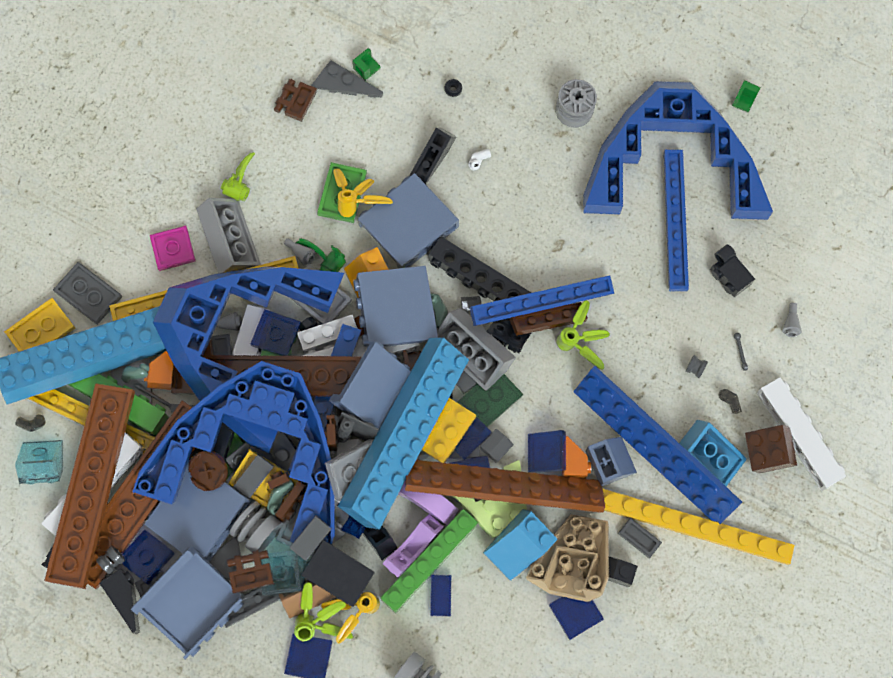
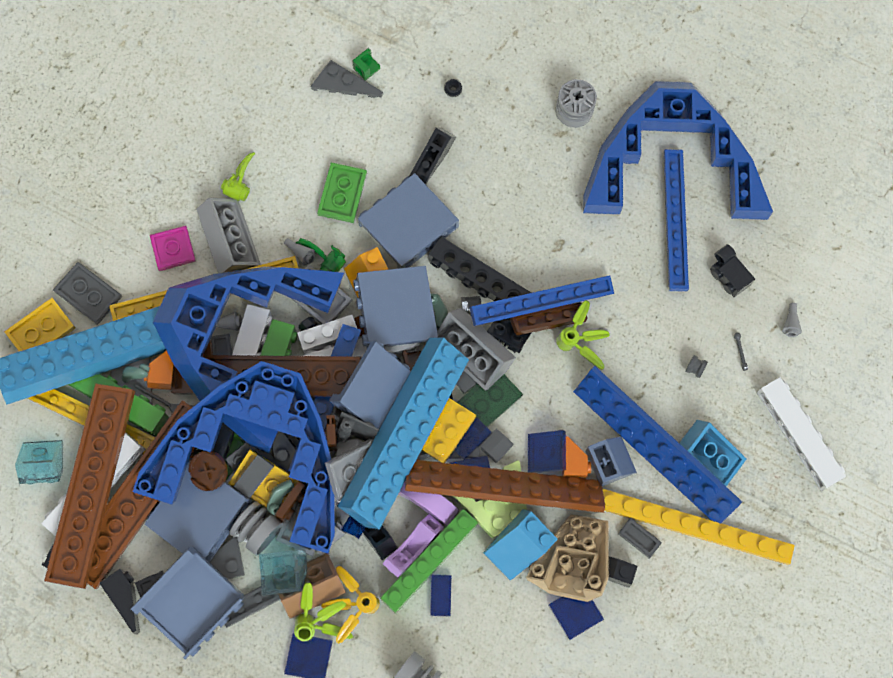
clear smoke arm [15,414,46,432] -> none
dark grey wheel [96,545,125,574] -> none
clear blue tile [122,529,175,585] -> none
reddish brown plate [227,550,274,594] -> none
clear blue tile [250,309,301,356] -> none
reddish brown plate [268,470,291,489] -> none
reddish brown plate [274,79,317,122] -> none
dark grey tile [290,516,332,561] -> none
black tile [301,540,375,607] -> none
yellow plant [333,169,393,217] -> none
white arm [469,149,491,170] -> none
clear smoke arm [718,389,742,414] -> none
green panel [732,80,761,113] -> none
reddish brown brick [745,424,797,473] -> none

